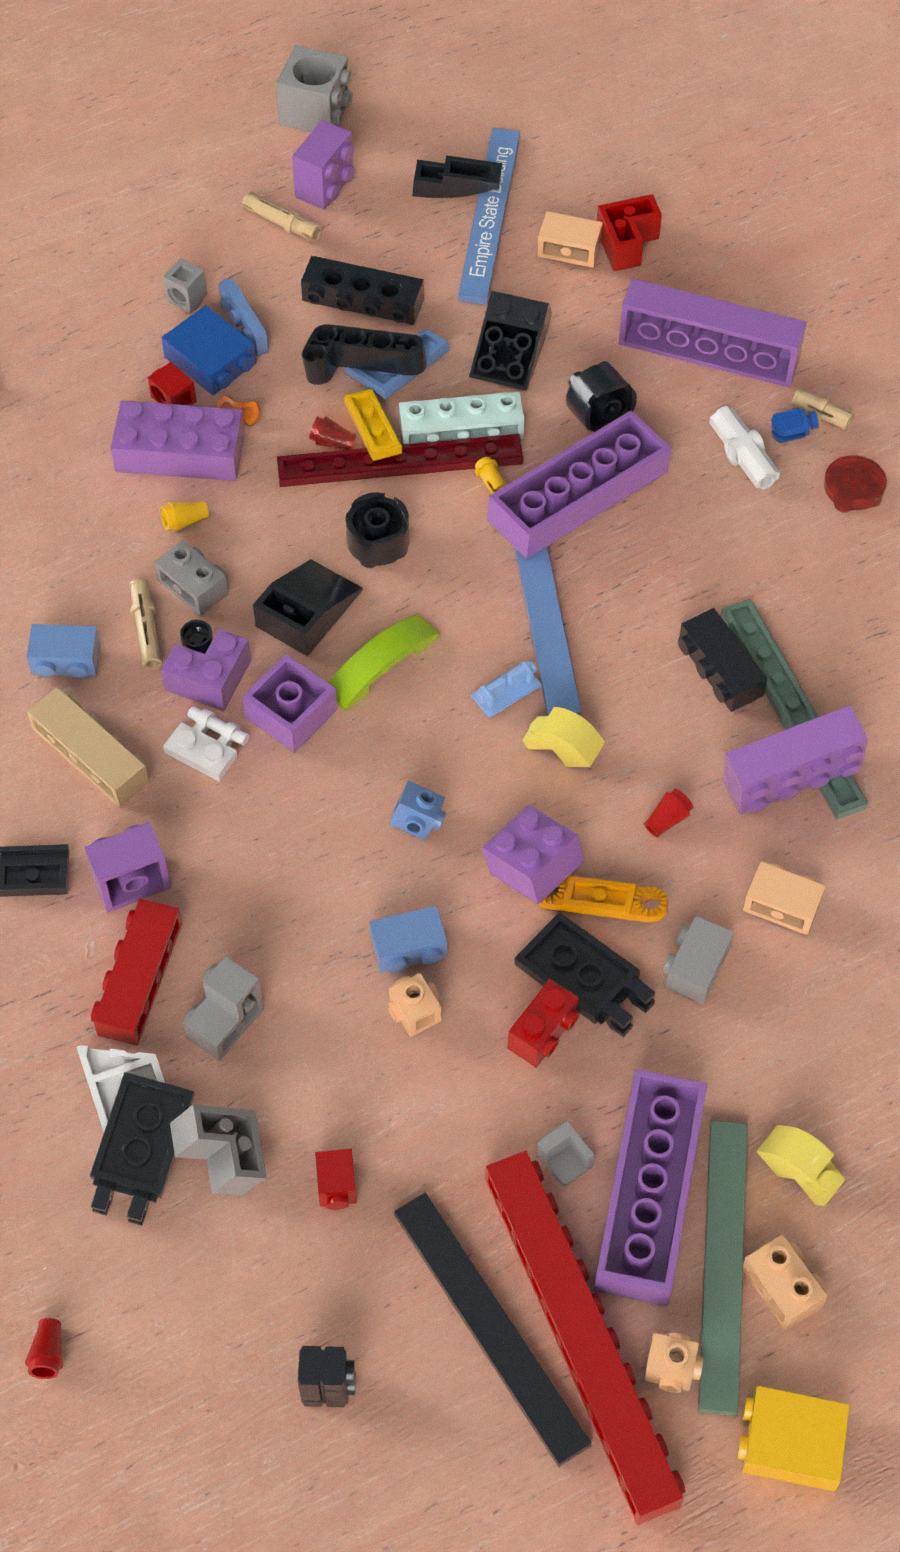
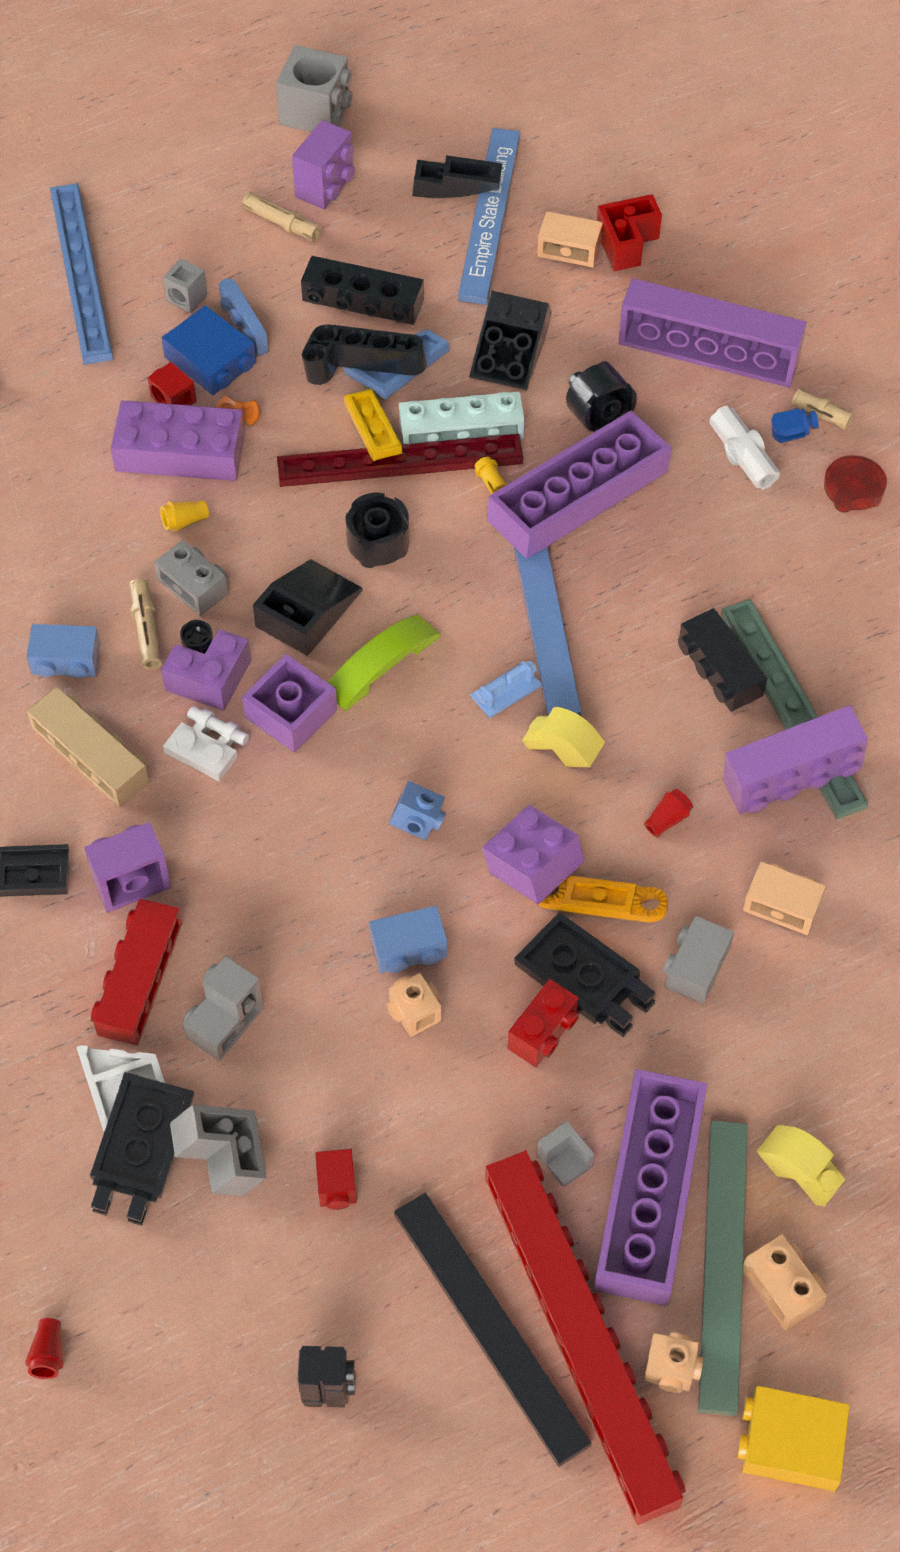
clear red cone [309,416,357,450] -> none
none -> medium blue tile [50,183,113,365]

